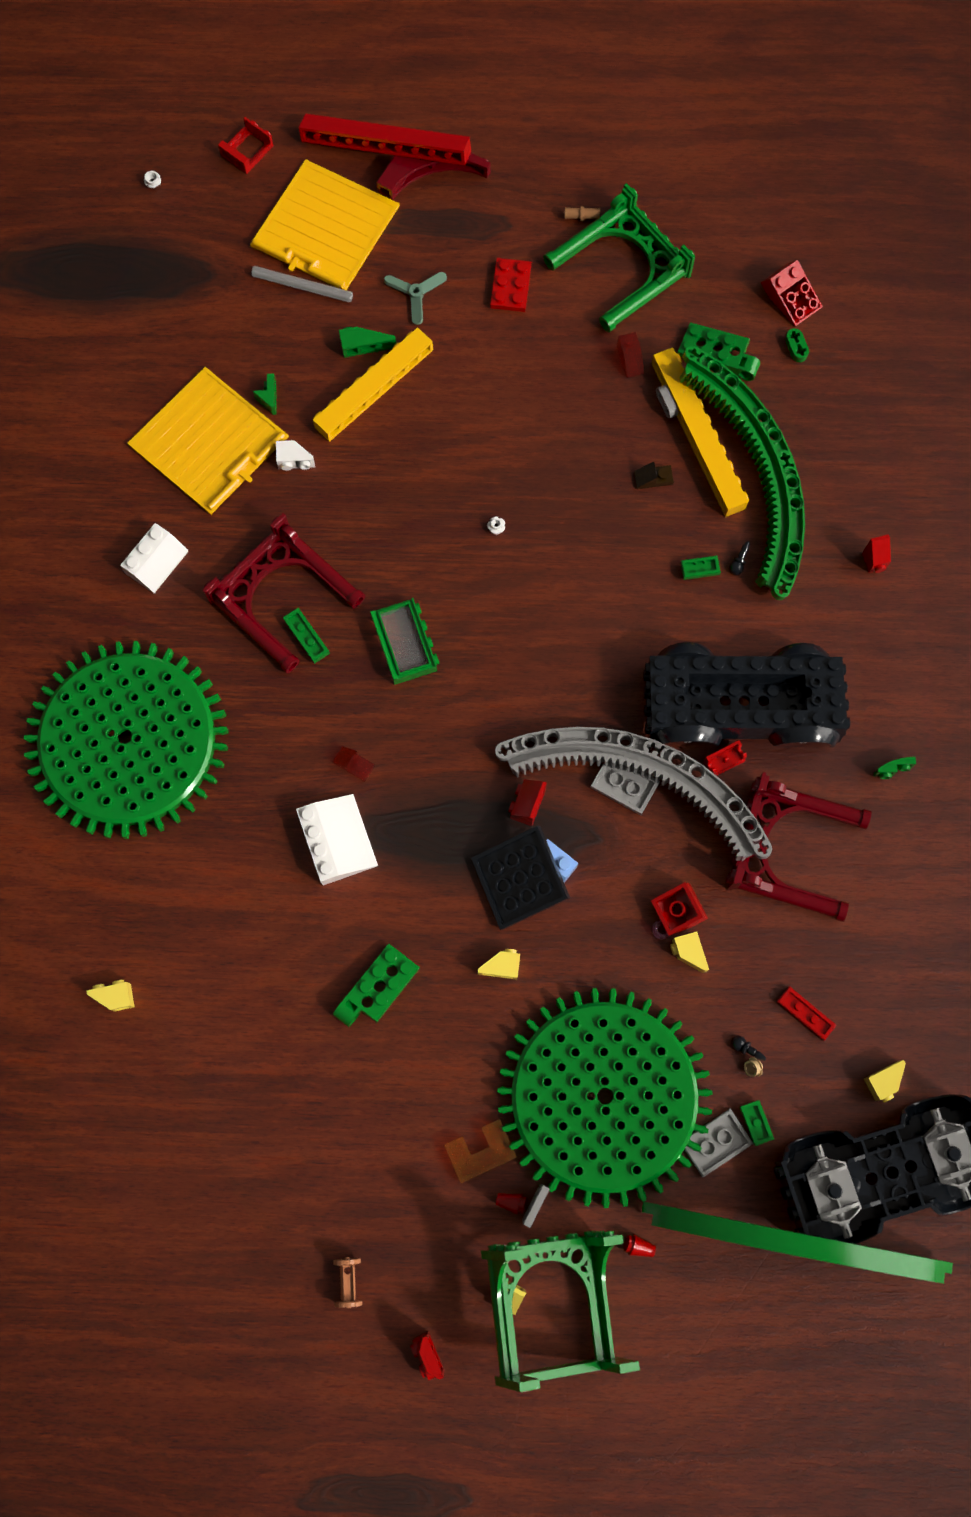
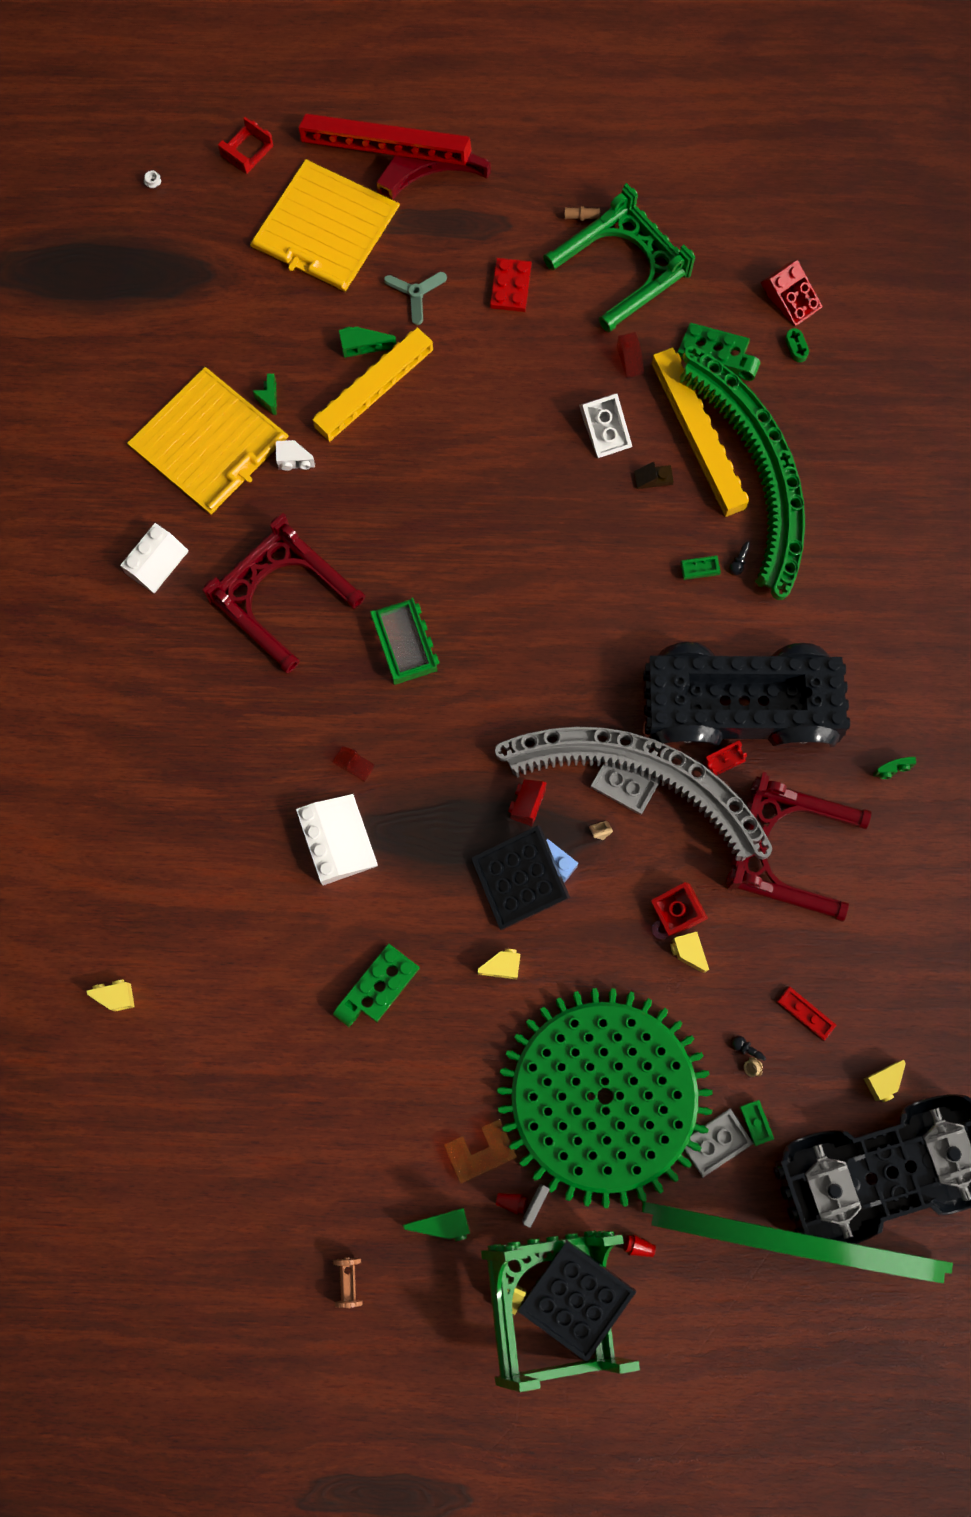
green gear [24,641,229,839] -> none
light grey axle [251,266,353,302] -> none
green plate [283,607,330,664] -> none
red slope [410,1331,445,1380] -> none
white plate [487,517,505,535] -> none
light grey beam [656,385,678,419] -> none
red slope [862,534,891,573] -> none
none -> green slope [403,1208,470,1242]
none -> black plate [518,1240,636,1362]
none -> white slope [579,394,632,458]
none -> tan slope [589,821,613,840]

